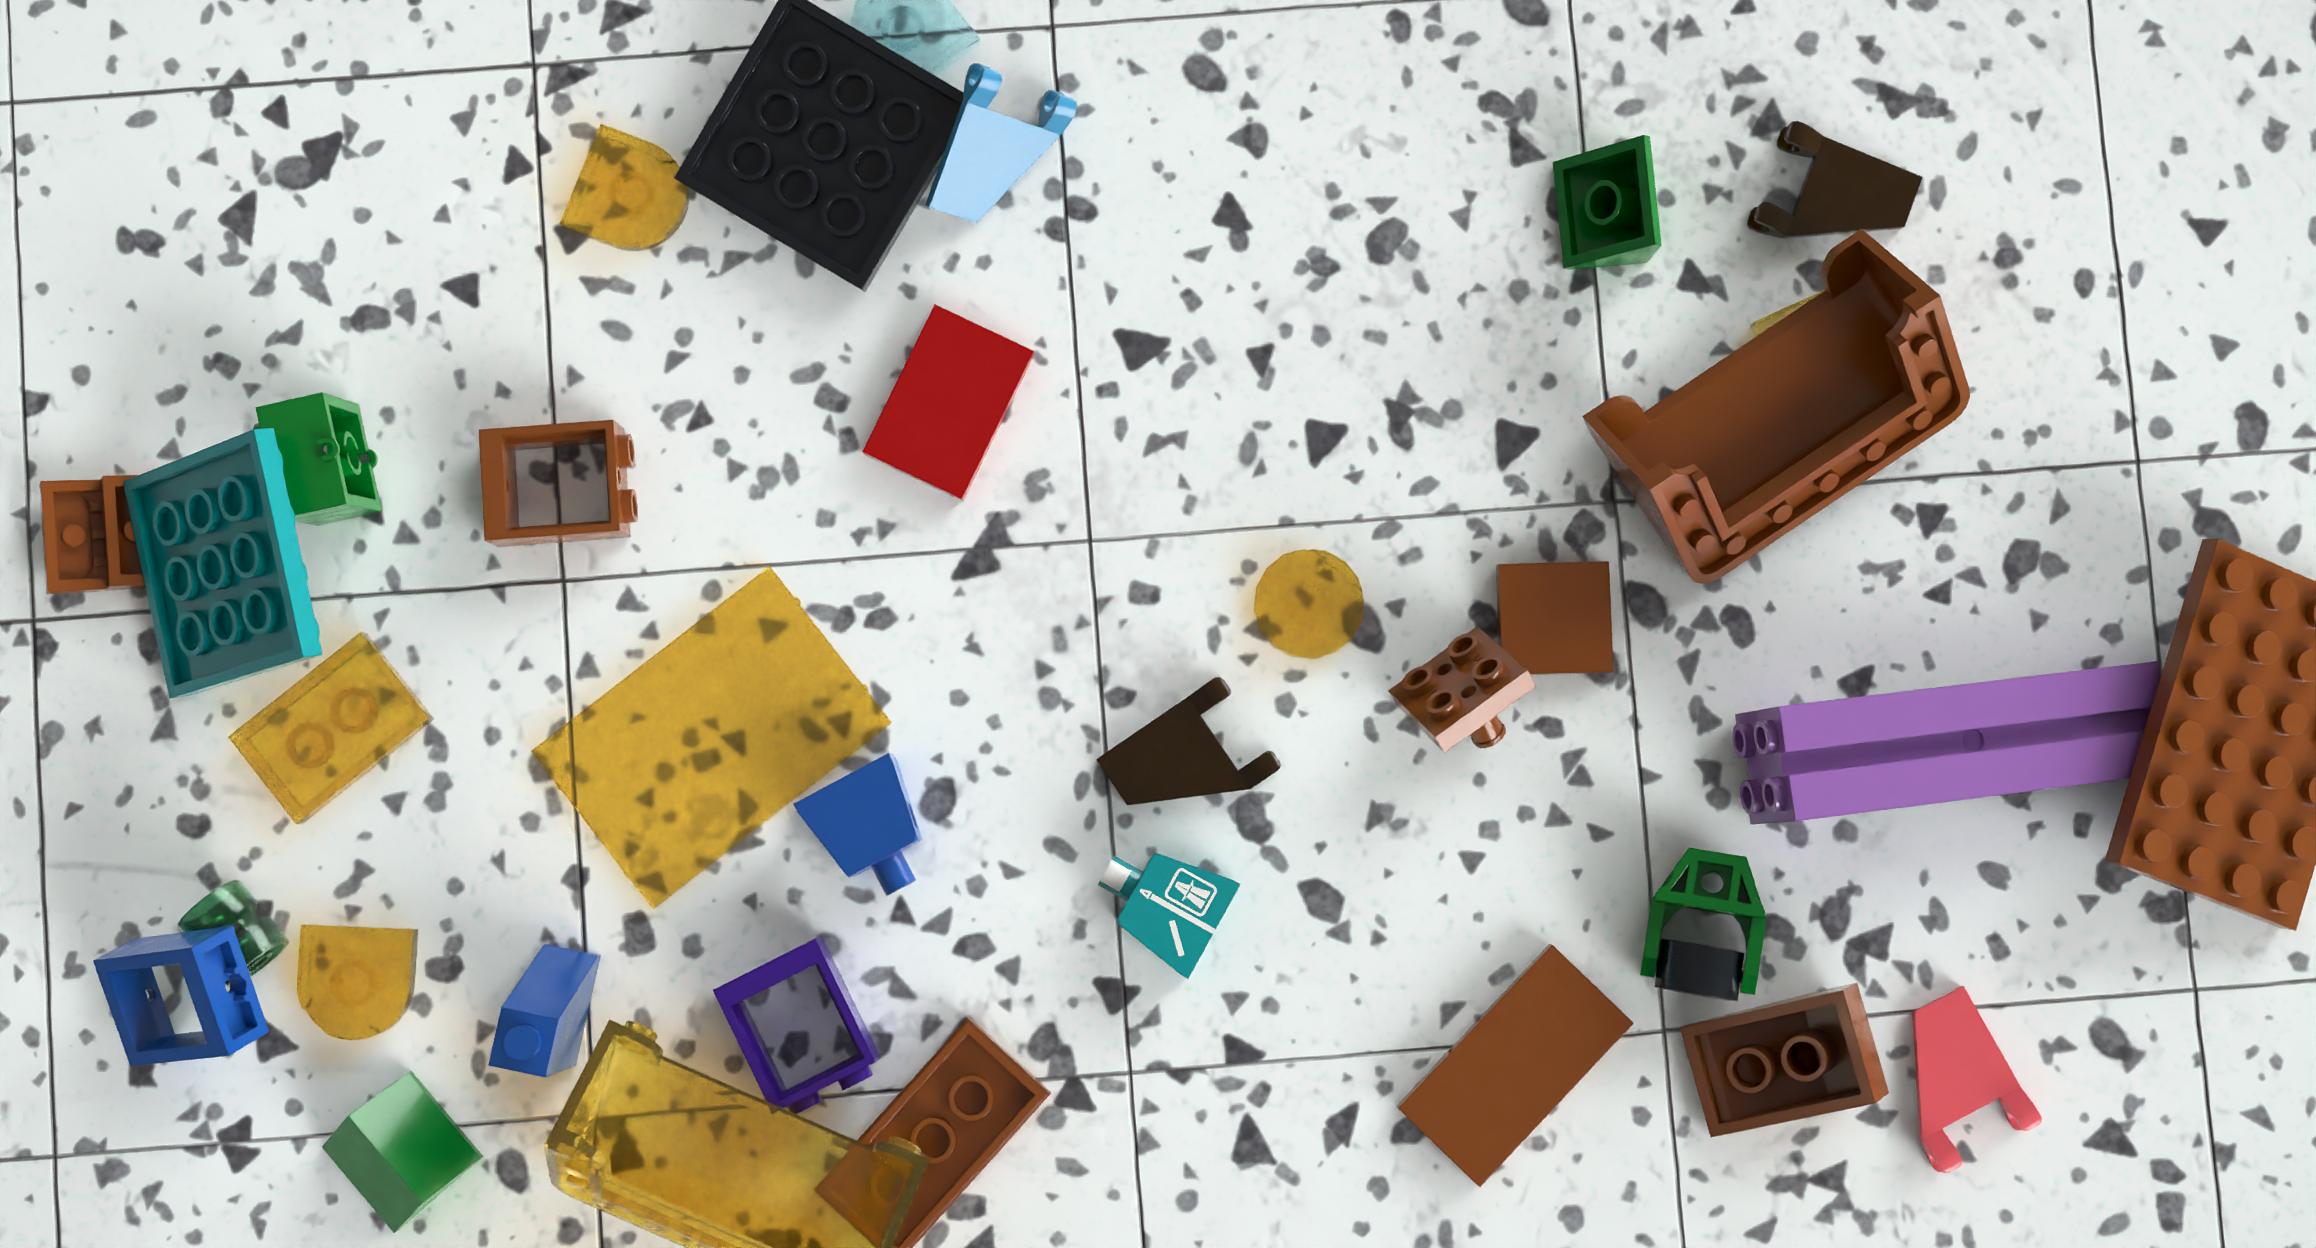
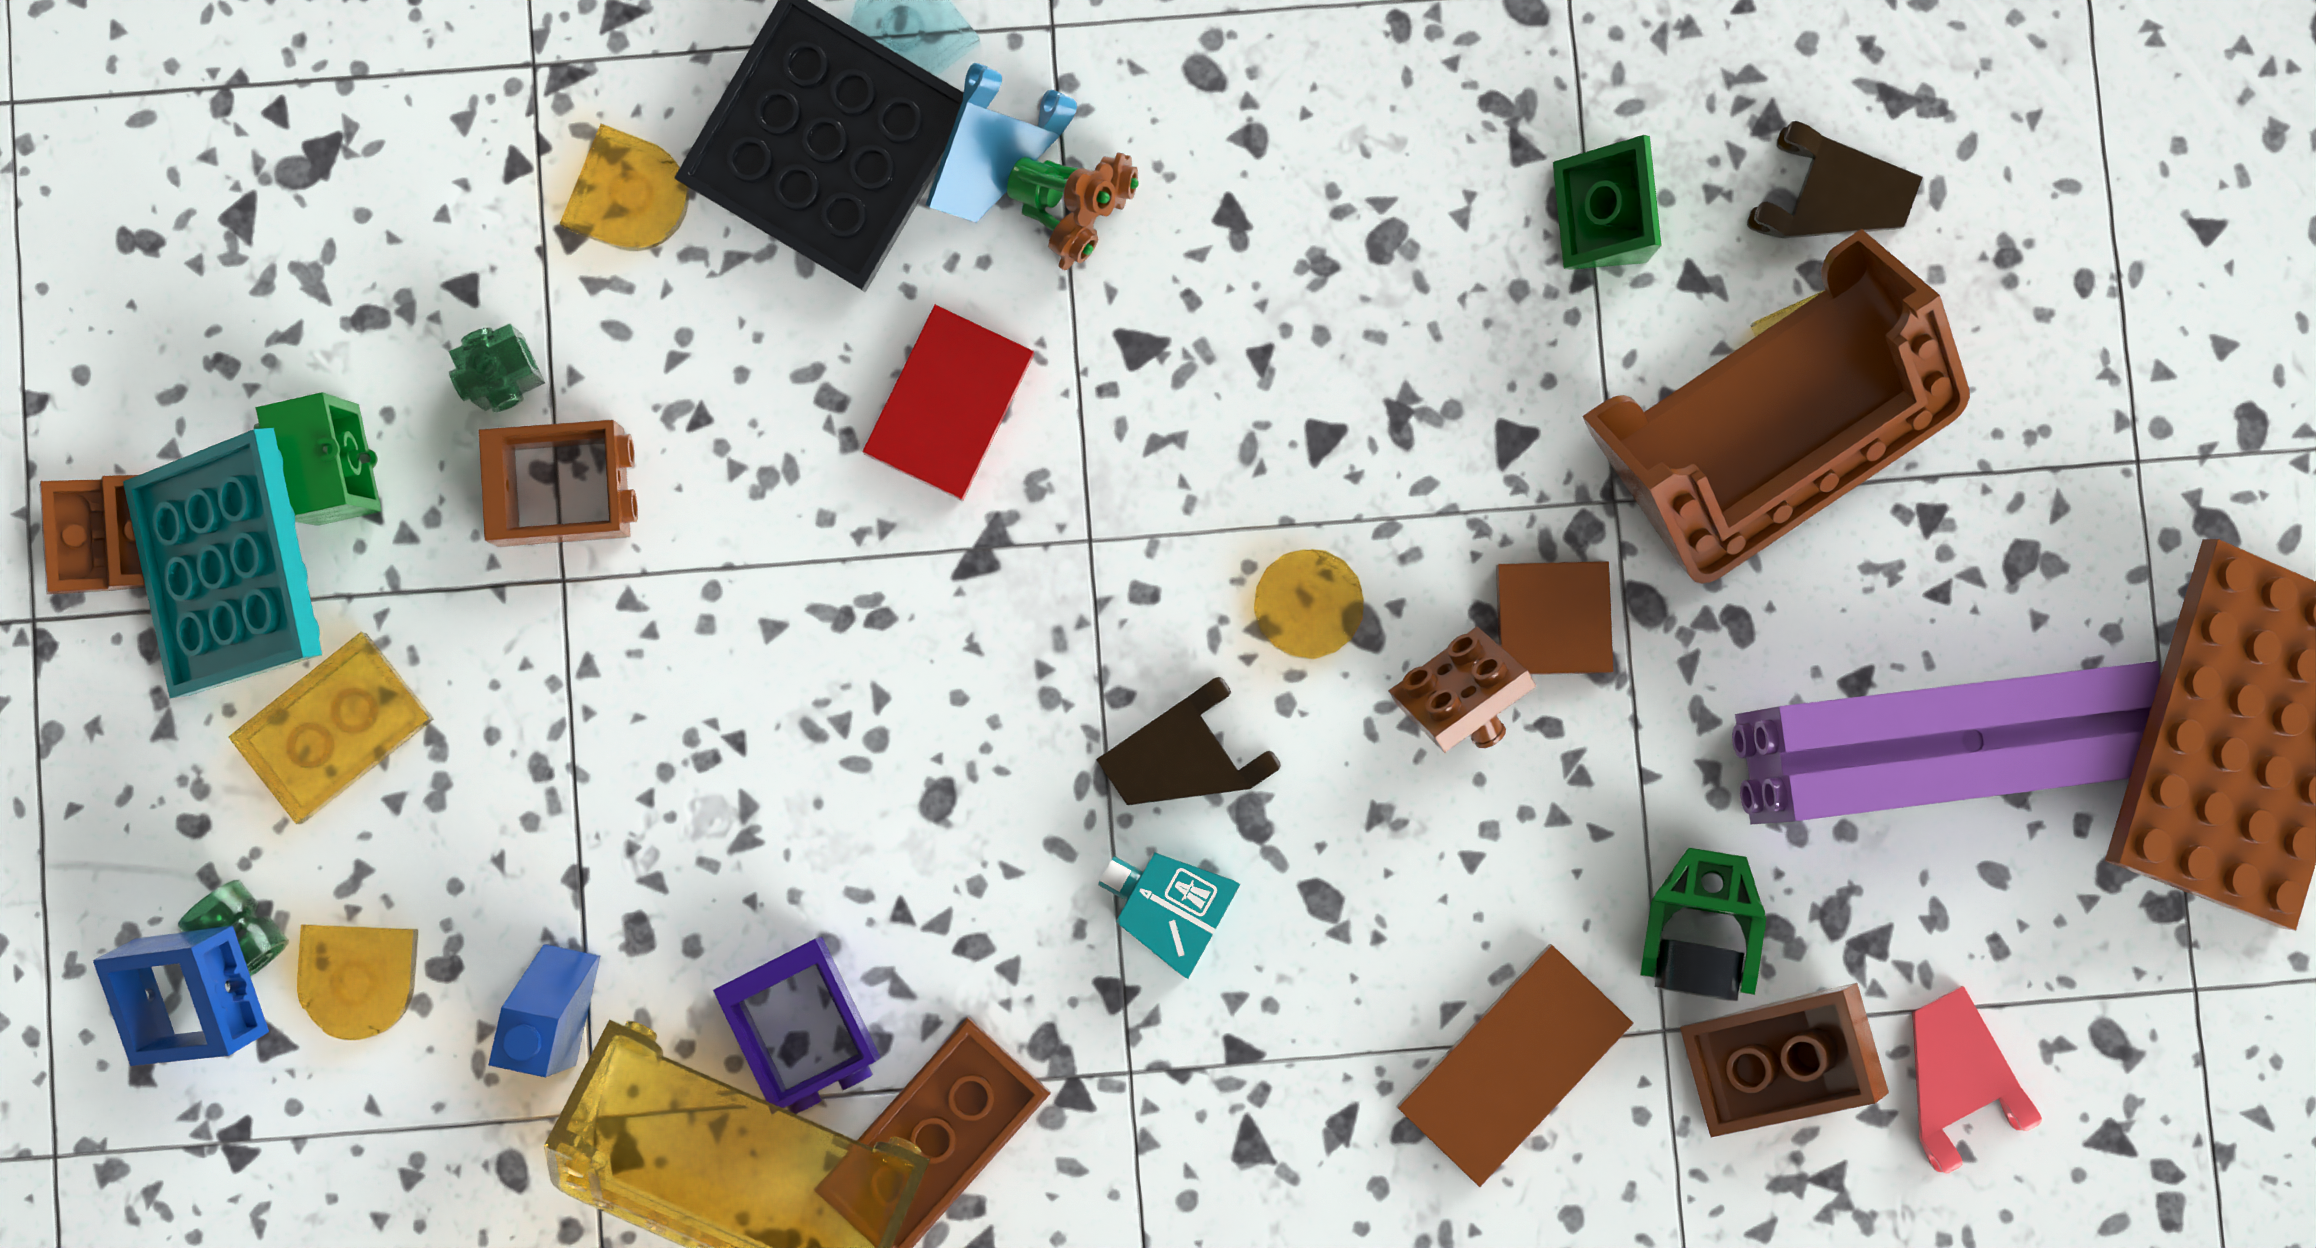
green slope [322,1071,484,1233] -> none
clear yellow piece [531,566,892,909] -> none
blue torso [793,753,922,896] -> none
none -> clear green brick [448,323,545,412]
none -> dark orange plant [1007,152,1139,271]

